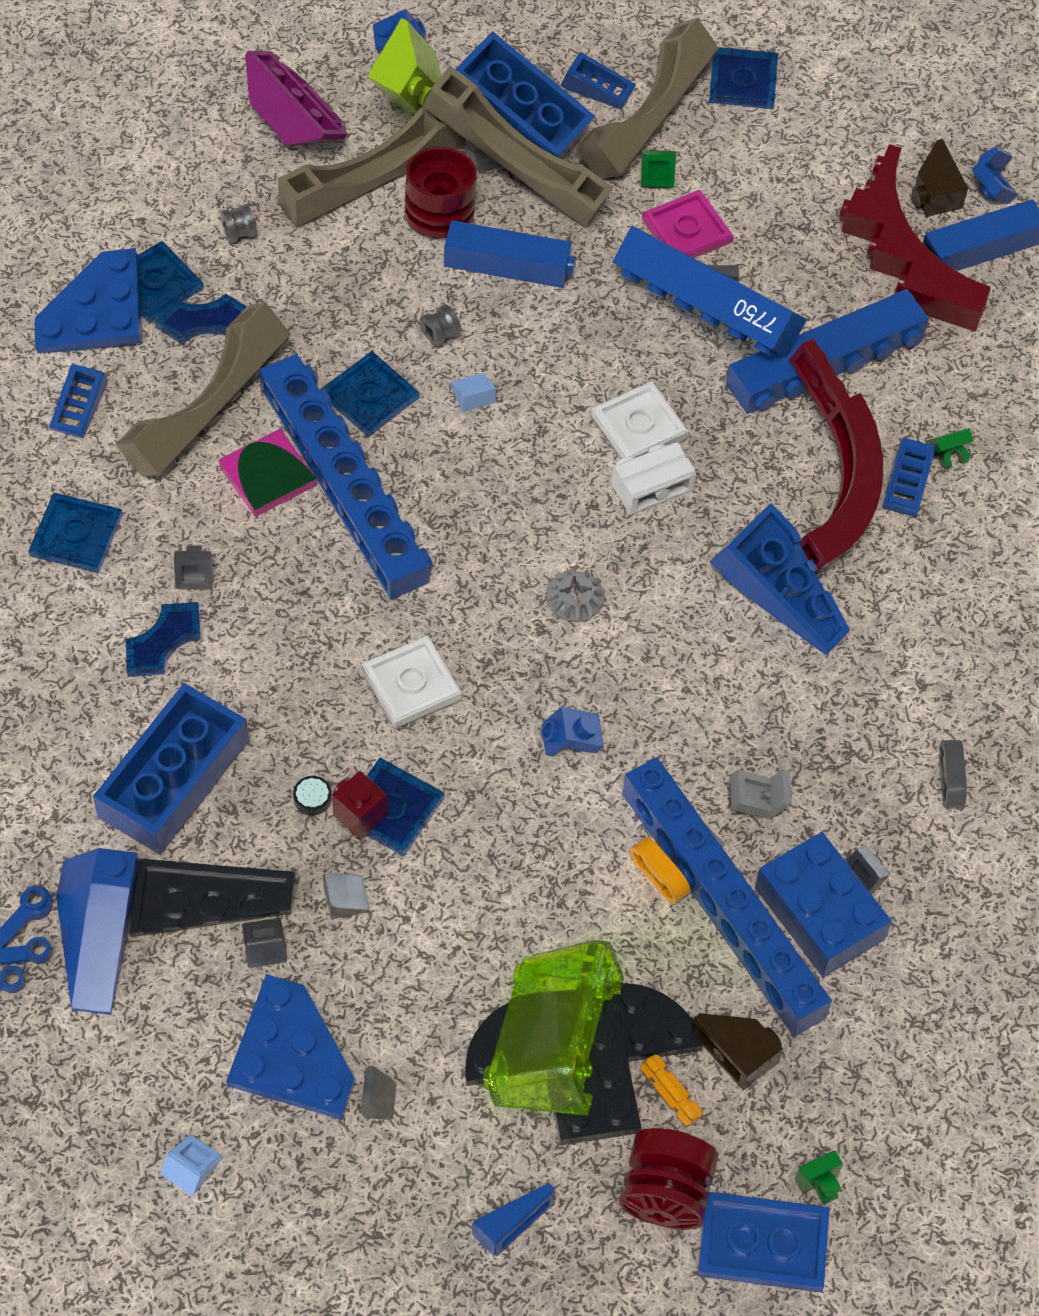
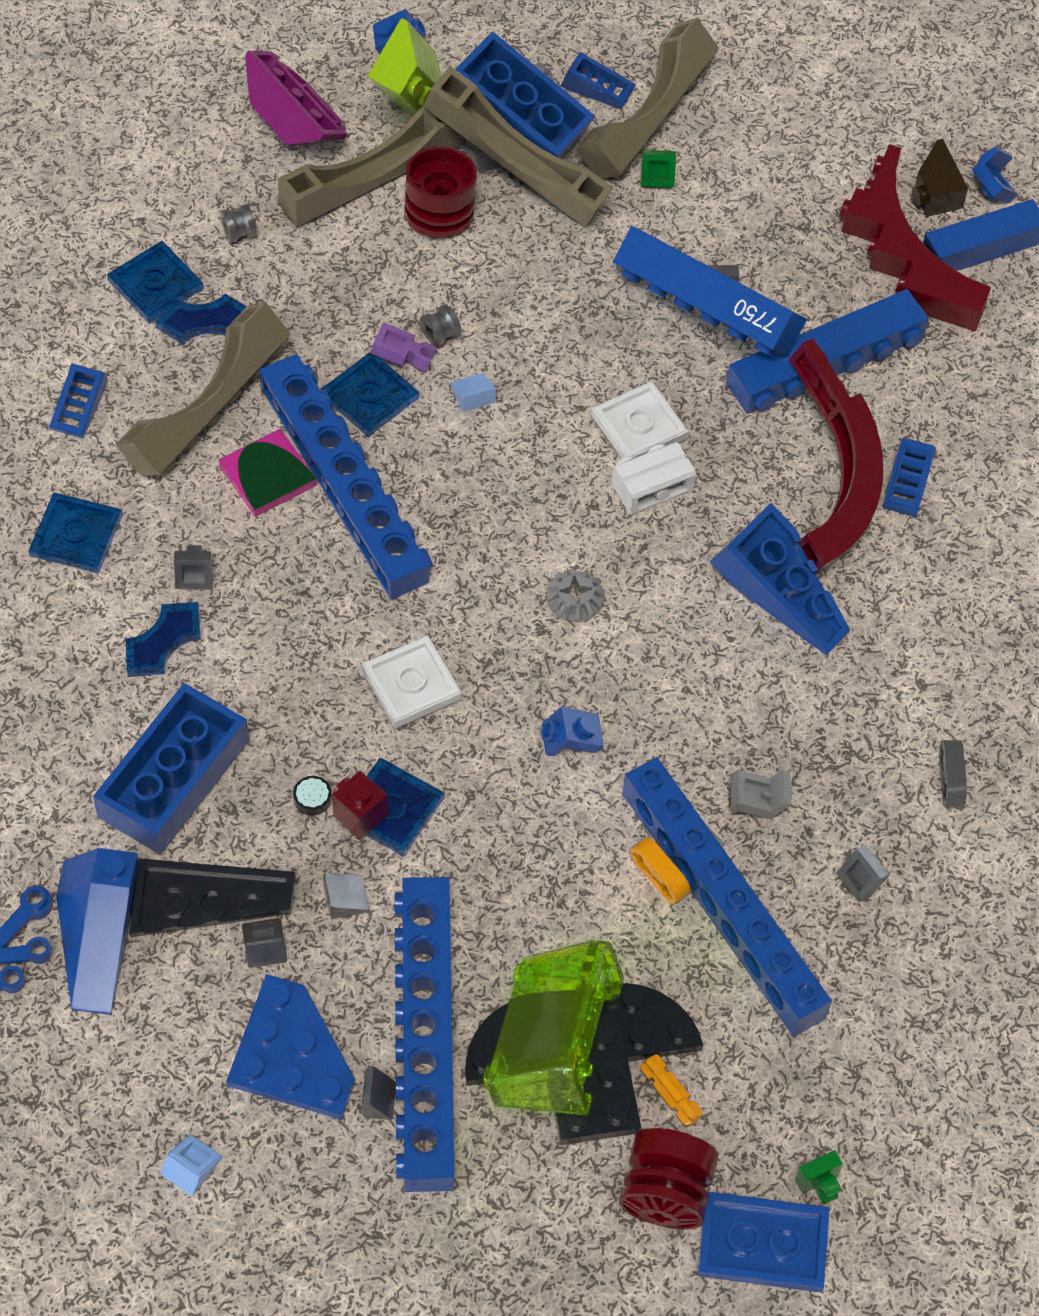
blue plate [35,248,142,353] -> none
blue brick [444,220,576,288] -> none
blue slope [472,1183,555,1257] -> none
dark pink tile [641,189,734,258] -> none
dark brown slope [692,1013,783,1091] -> none
clear blue tile [709,47,778,109] -> none
blue brick [755,831,892,978] -> none
green tile [925,428,974,468] -> none
none -> medium lavender plate [370,323,436,371]
none -> blue brick [395,877,454,1192]

